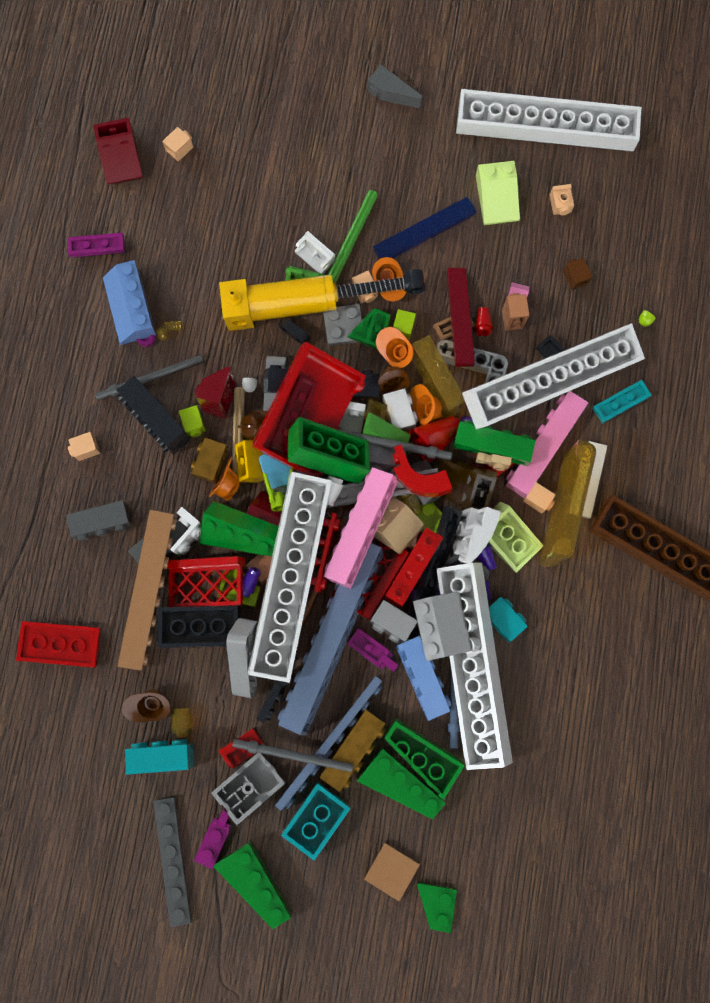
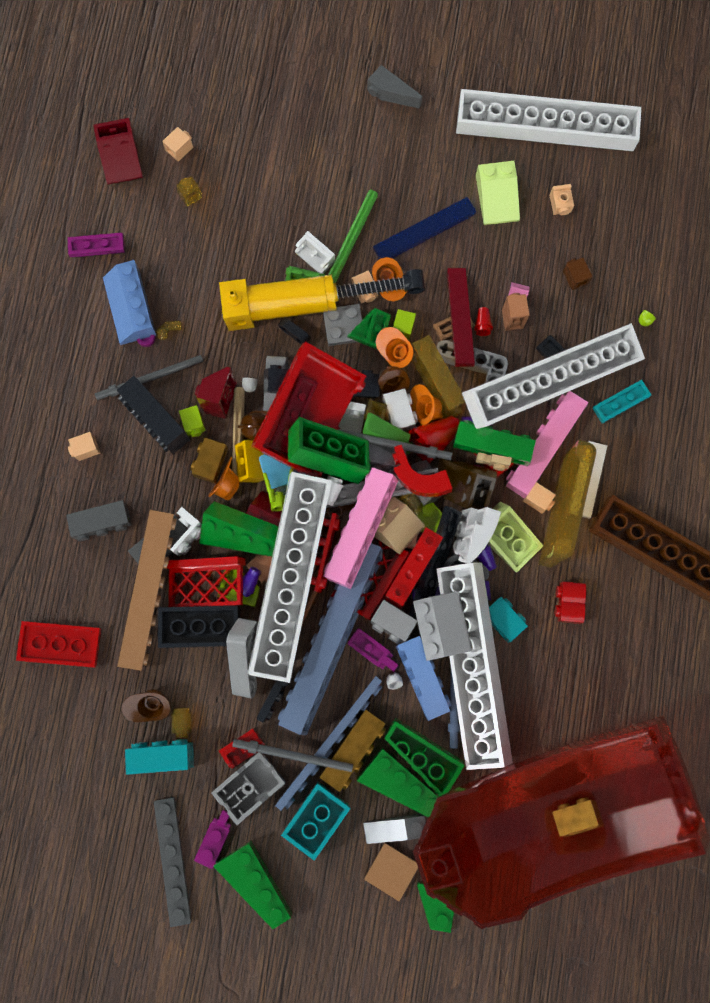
none -> clear yellow brick [176,176,202,207]
none -> slope [363,813,428,844]
none -> white hinge [386,672,403,690]
none -> clear red windscreen [413,716,710,929]
none -> pearl gold brick [553,797,604,837]
none -> red brick [554,582,586,624]

